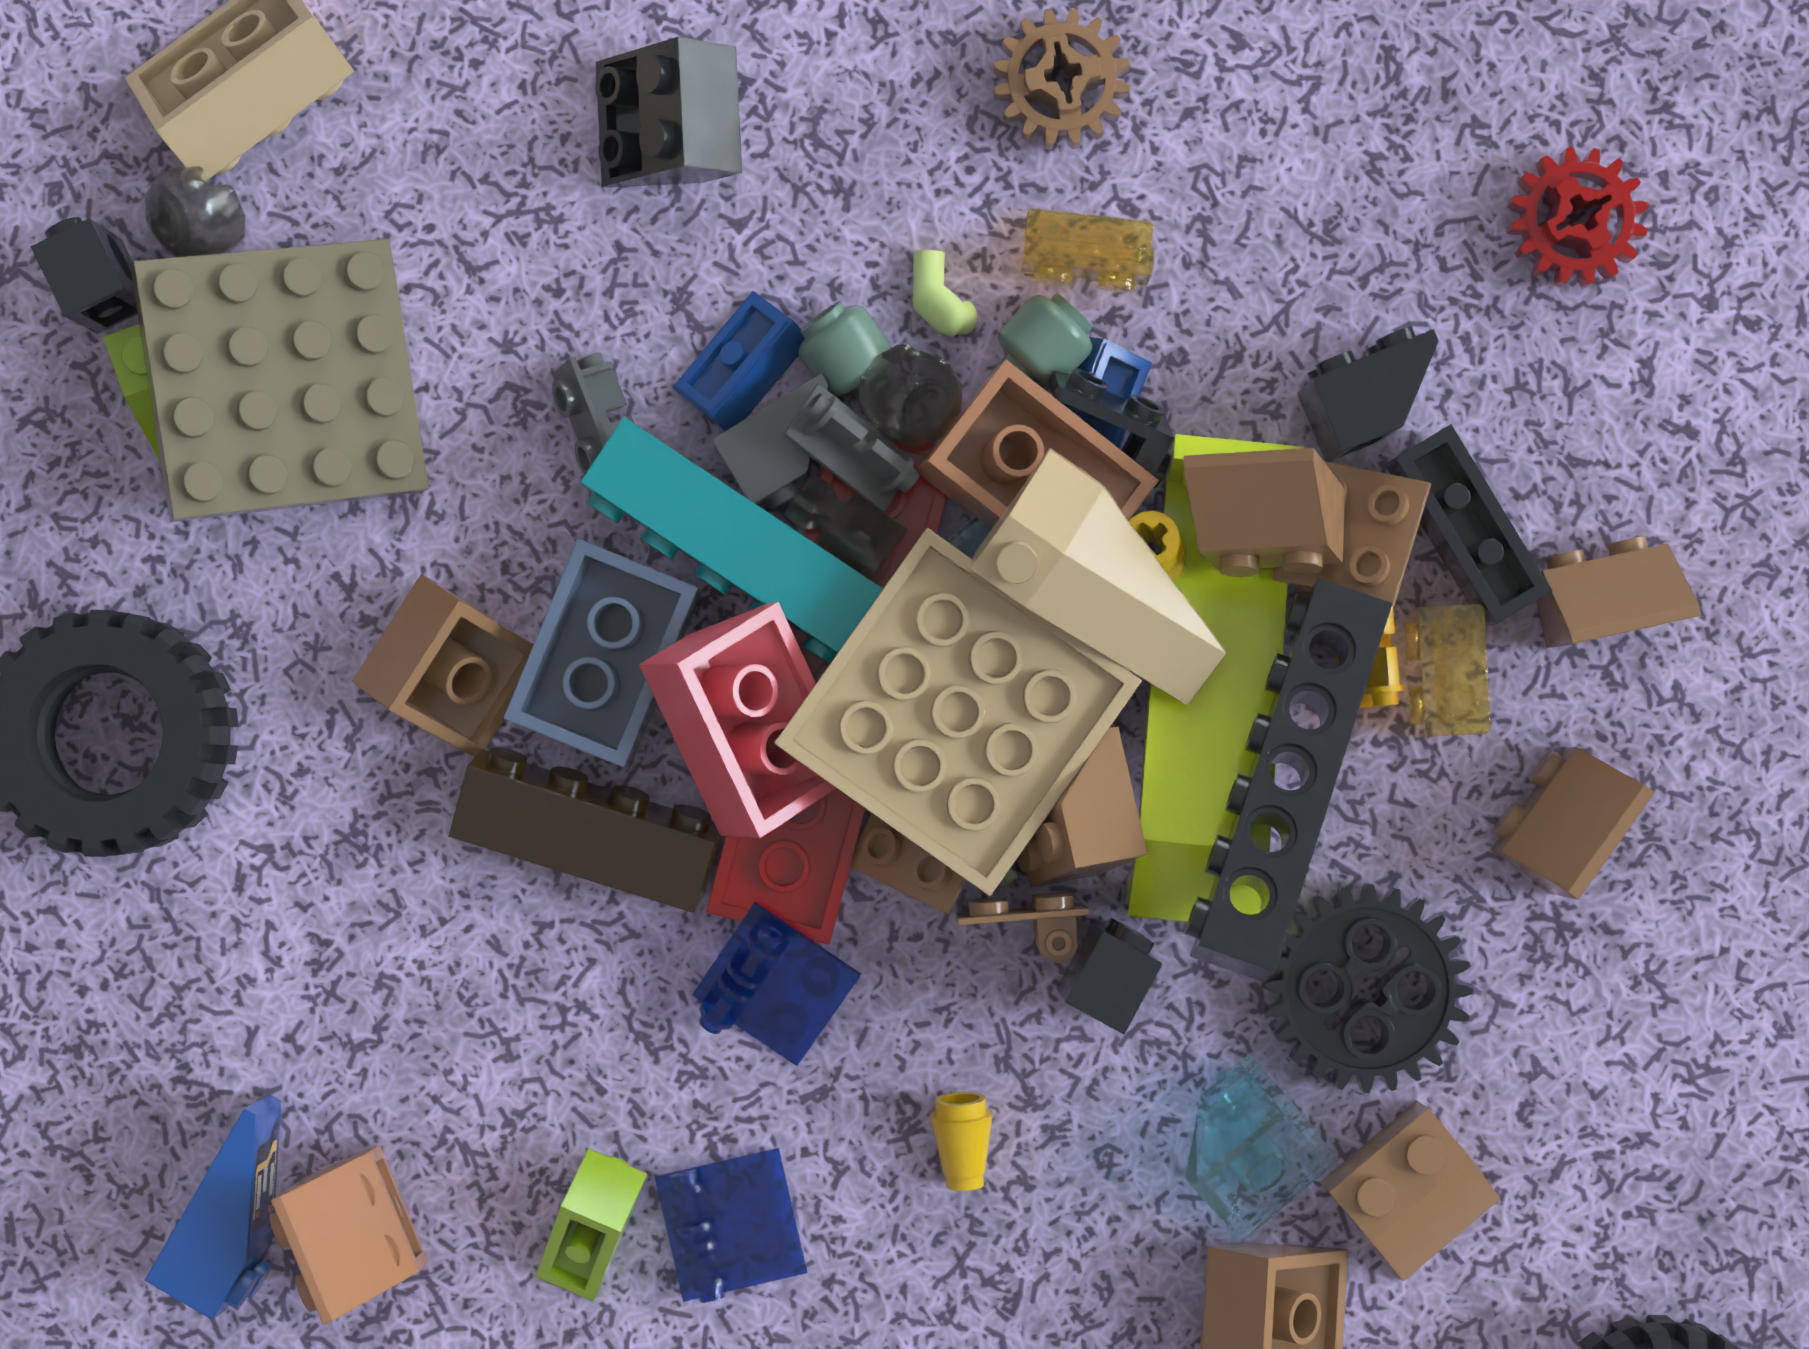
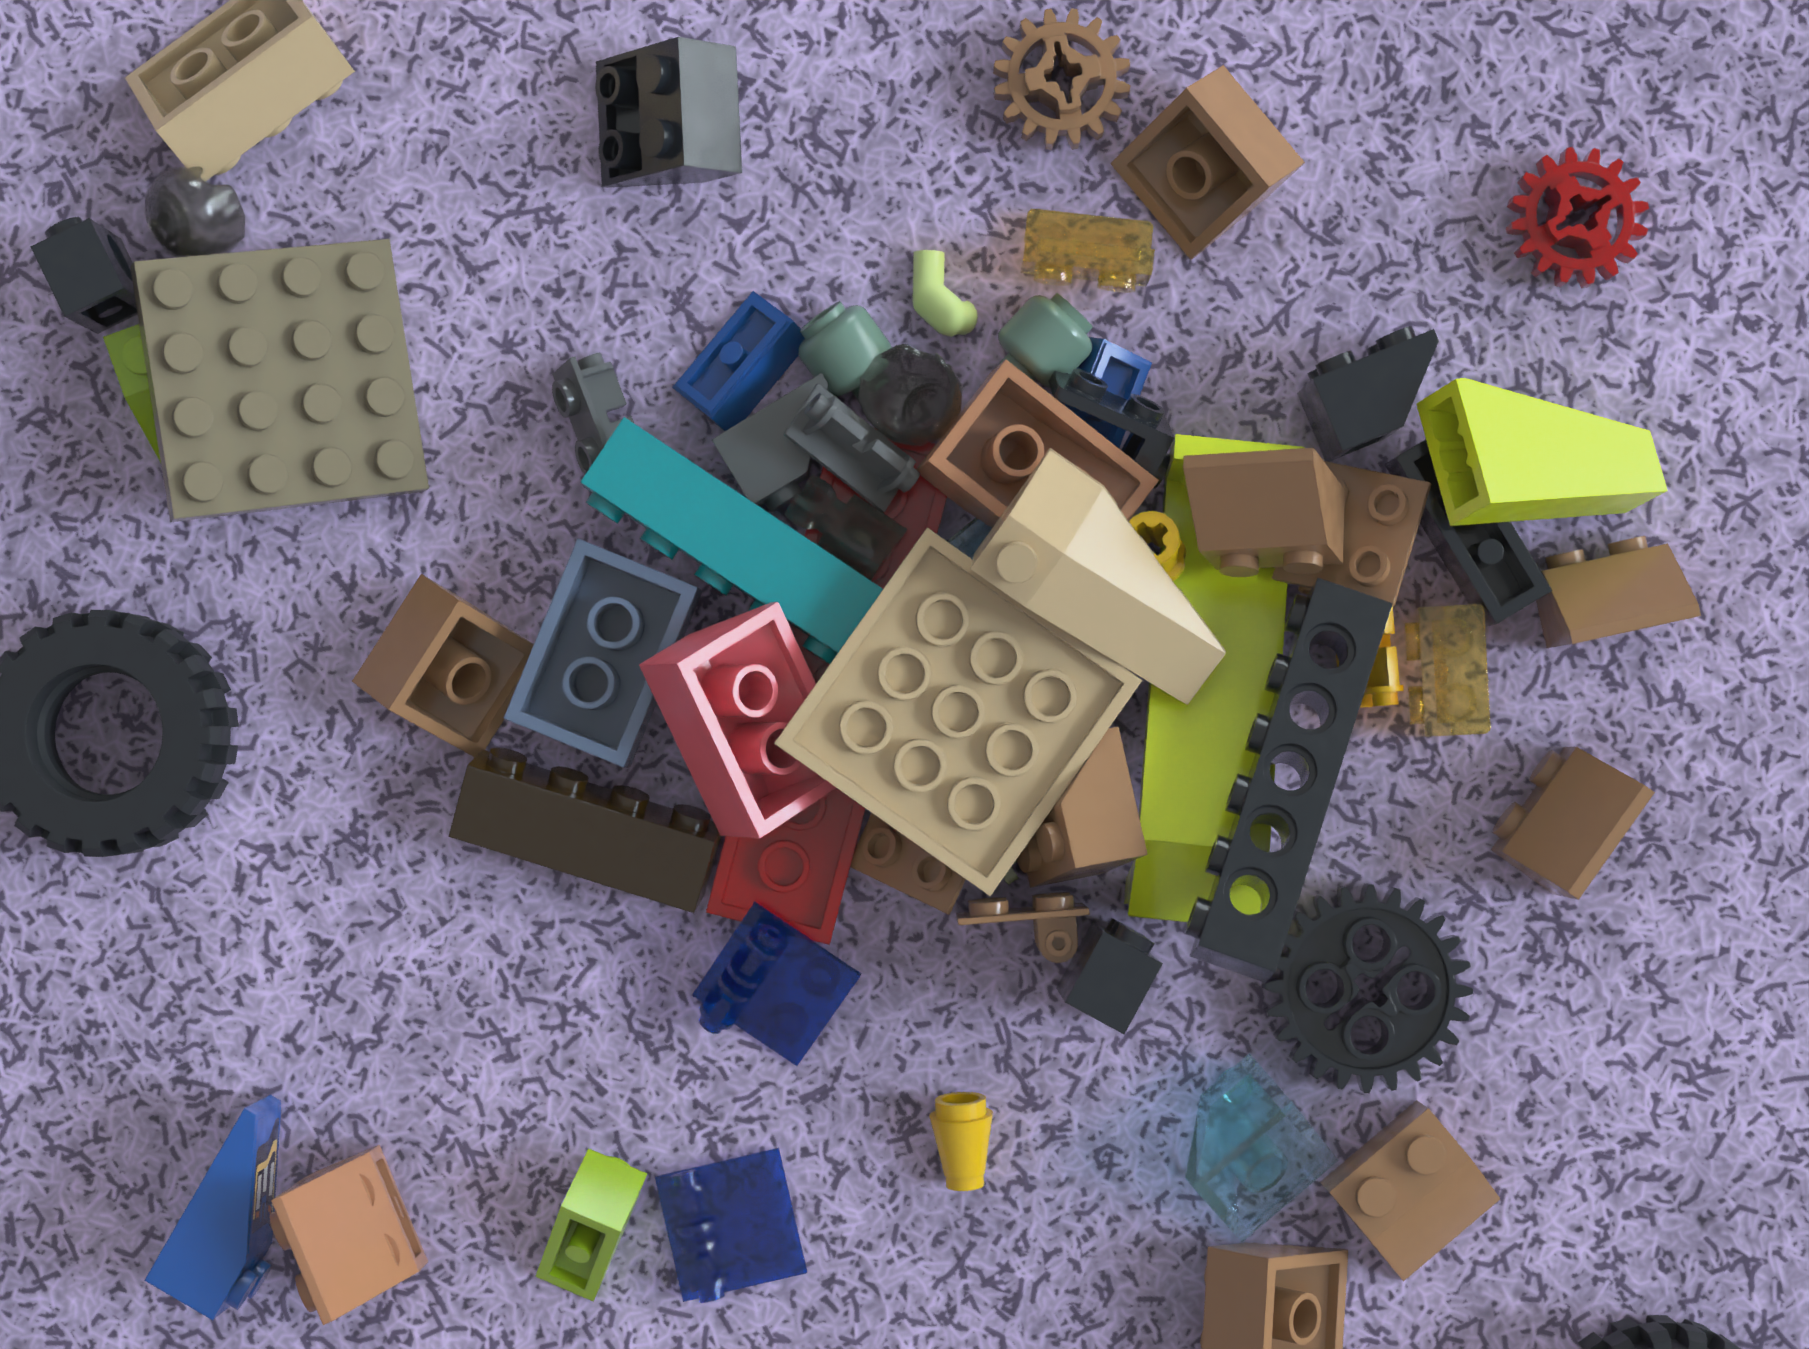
none -> medium nougat slope [1110,65,1305,260]
none -> neon yellow slope [1416,378,1668,526]

